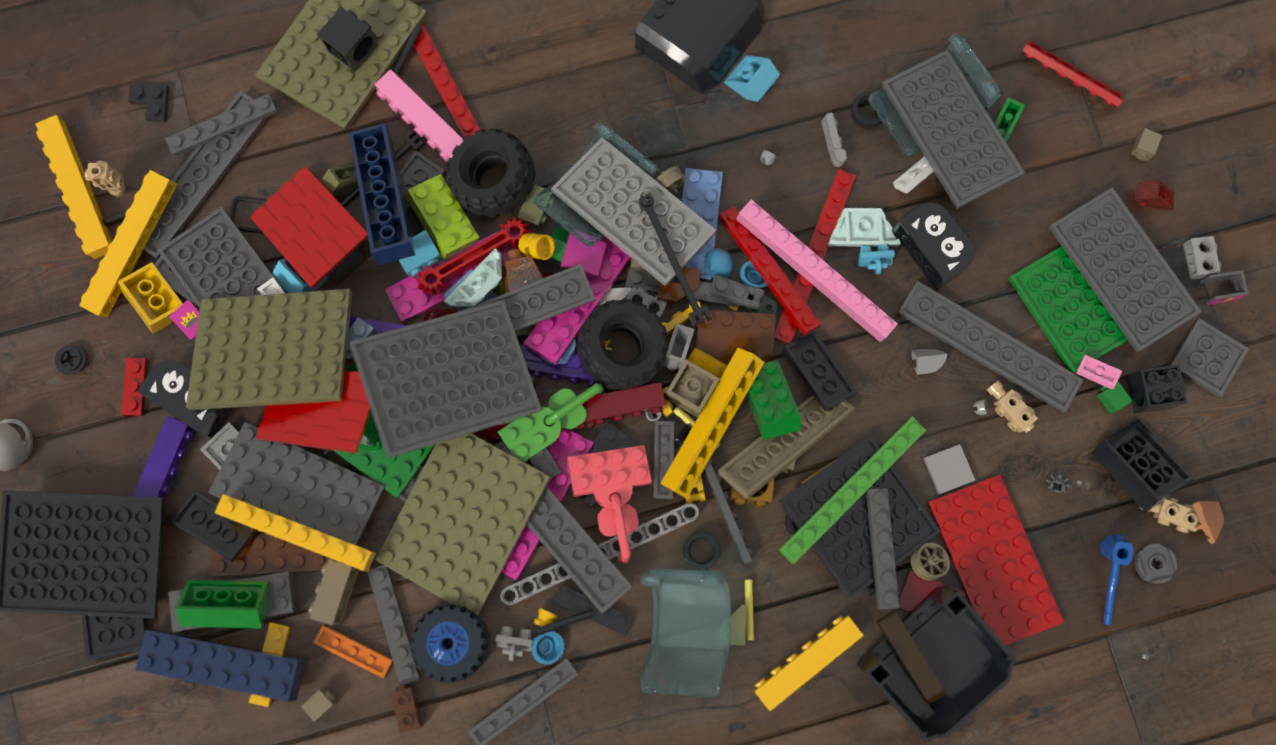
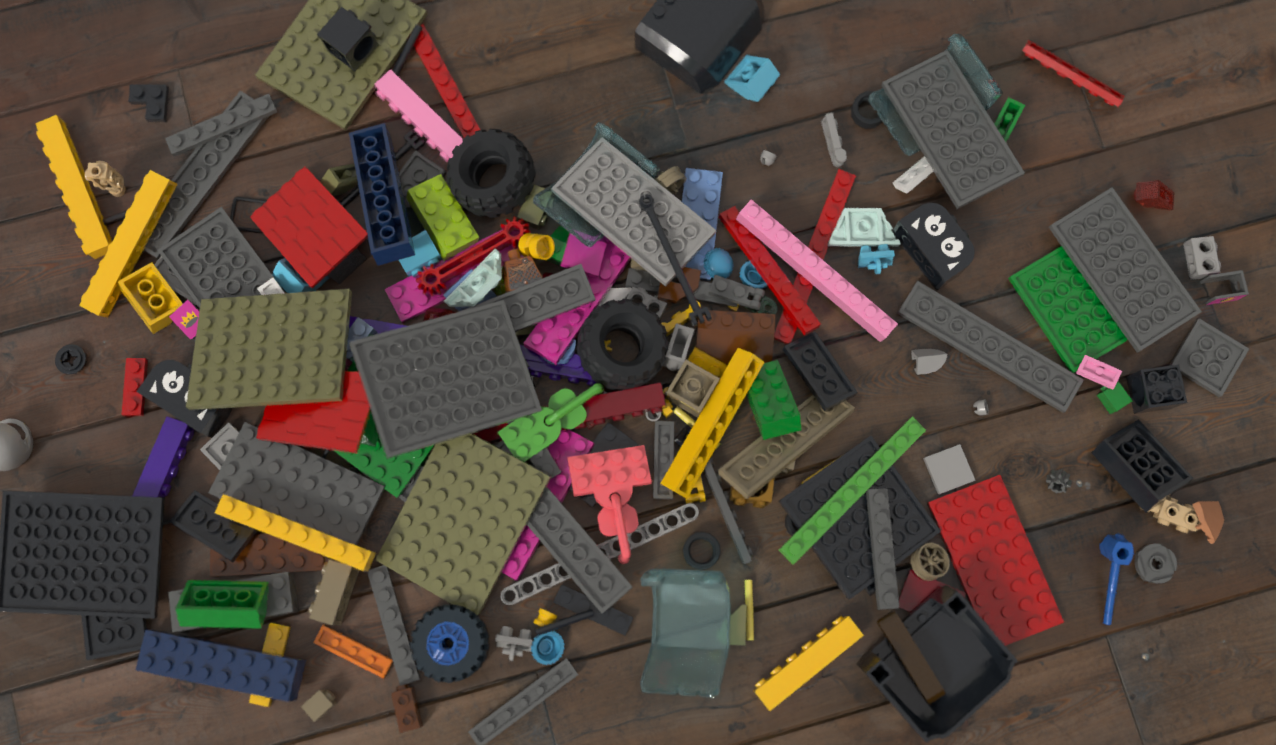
tan brick [986,380,1038,433] -> none
dark tan brick [1131,128,1162,161] -> none

